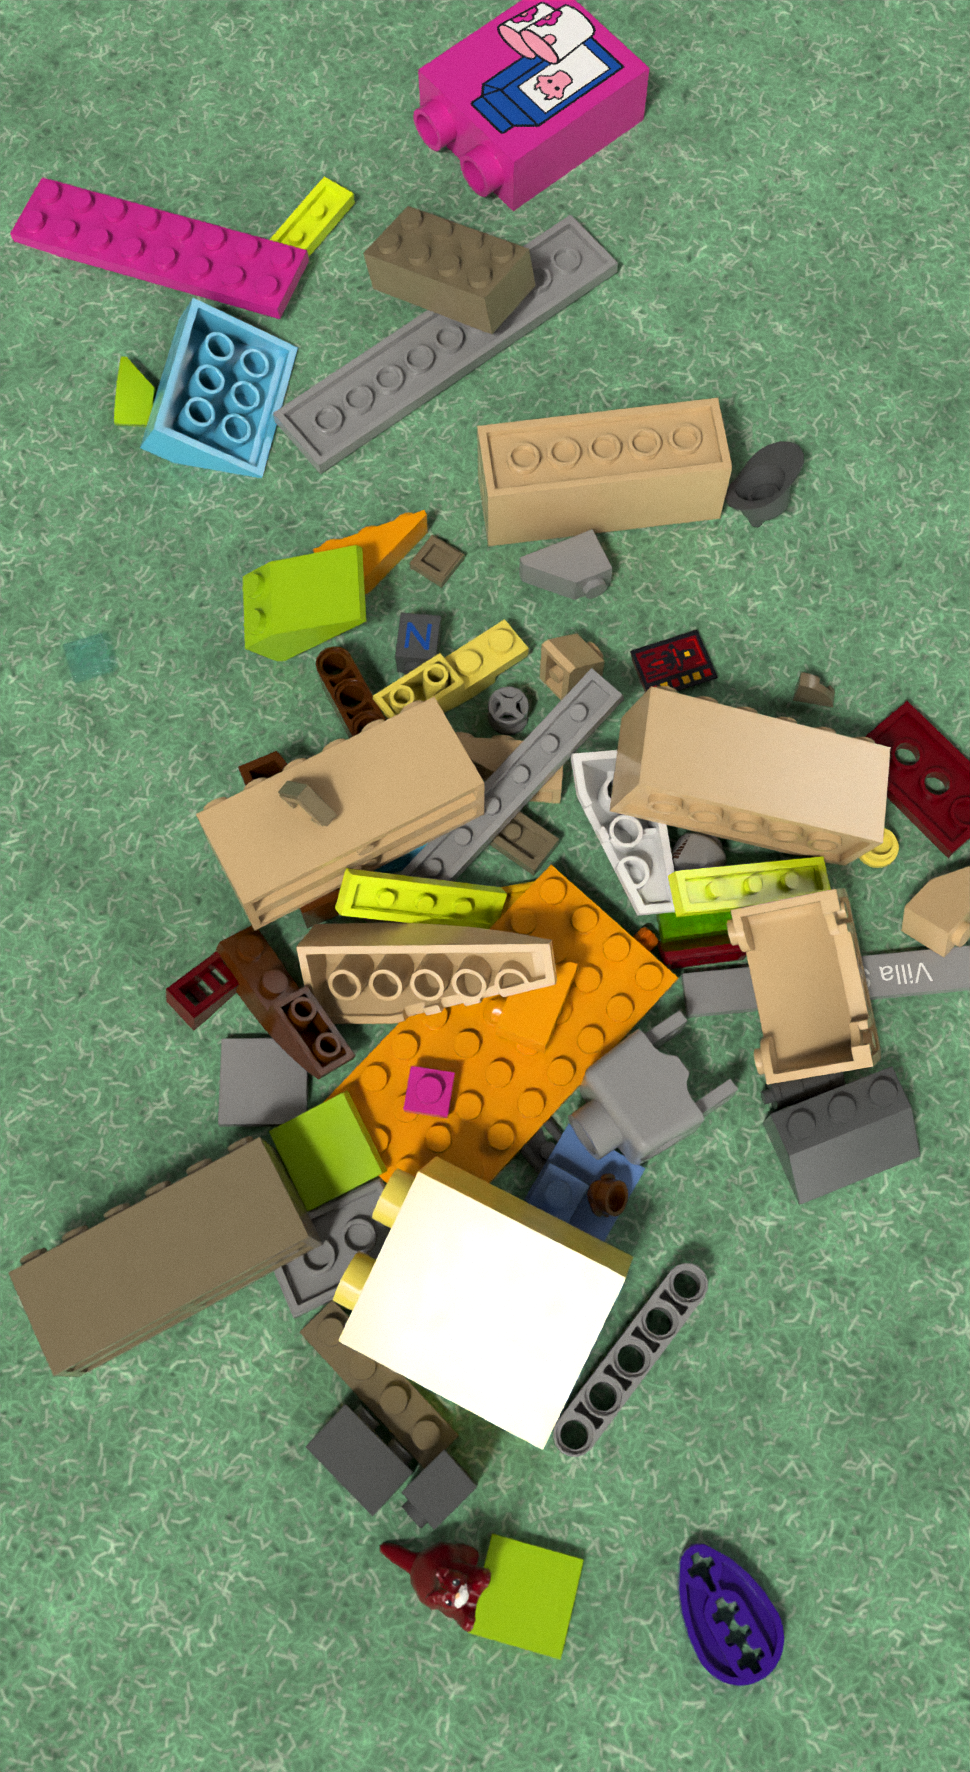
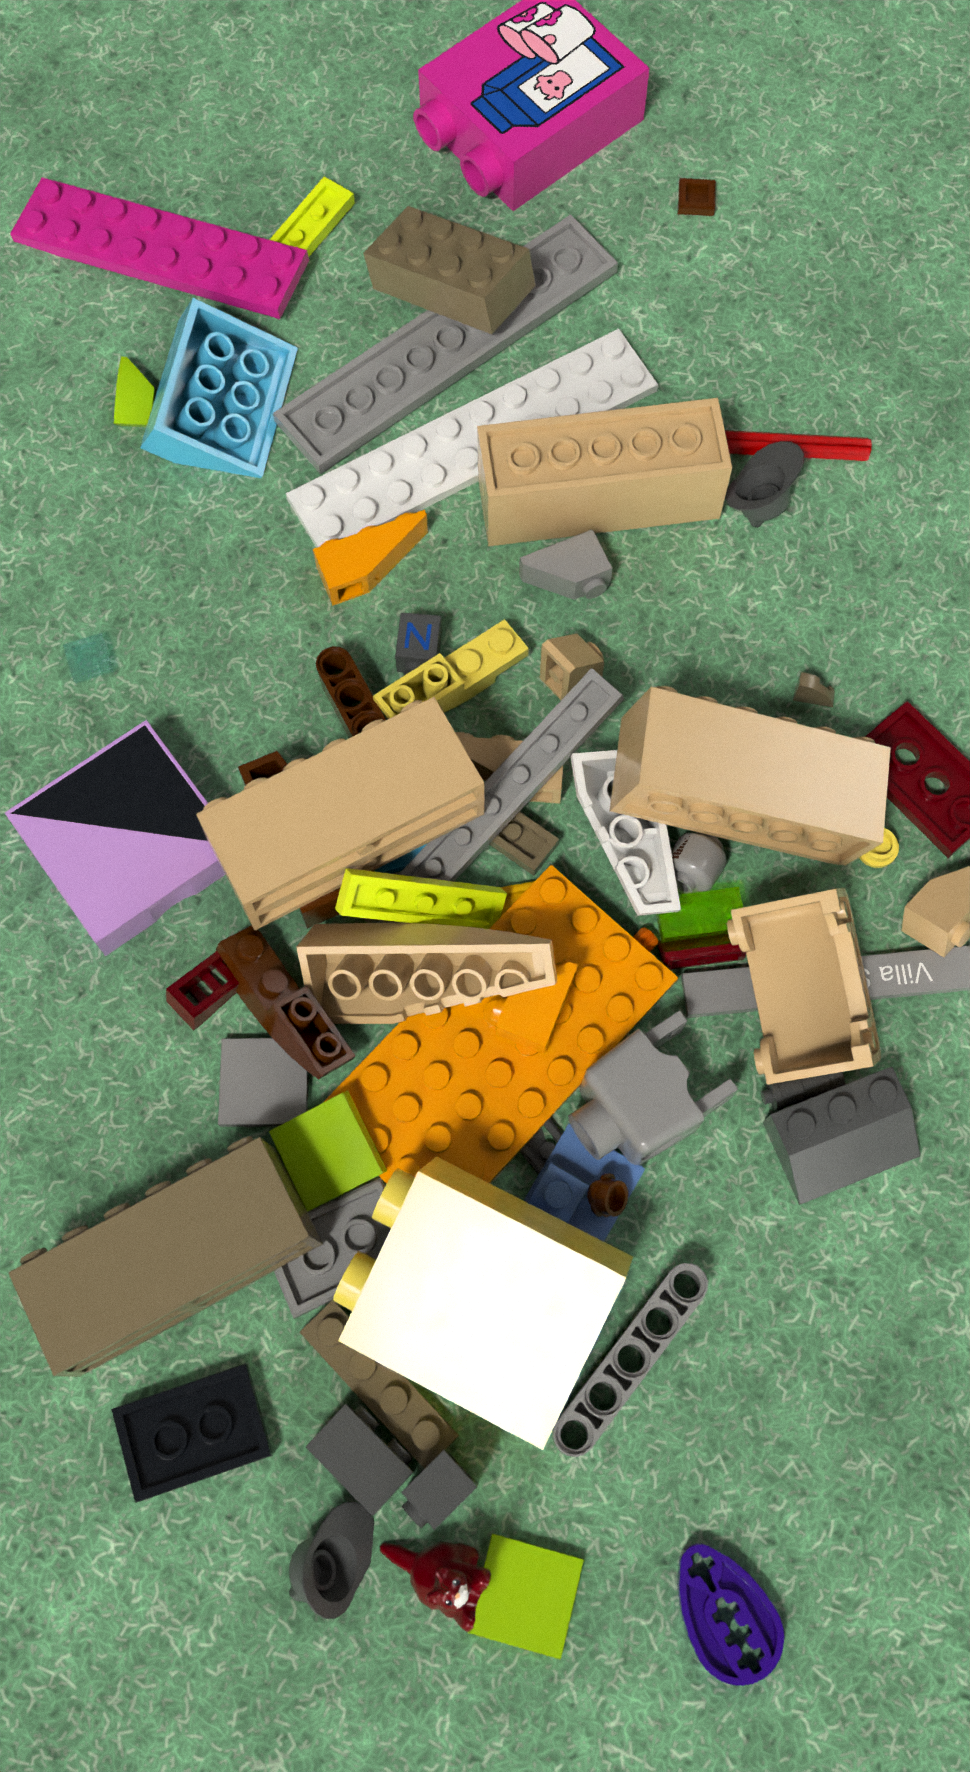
lime slope [242,545,366,661] -> none
dark tan tile [278,781,337,826] -> none
dark pink plate [403,1066,455,1119] -> none
dark tan tile [409,534,465,588] -> none
light grey wheel [488,687,529,736] -> none
piece [630,630,718,692] -> none
neon yellow plate [668,856,831,917] -> none
none -> tile [5,720,225,956]
none -> black plate [111,1363,273,1503]
none -> white plate [286,329,658,548]
none -> dark grey piece [289,1502,374,1619]
none -> reddish brown tile [677,178,716,216]
none -> red axle [725,430,872,461]

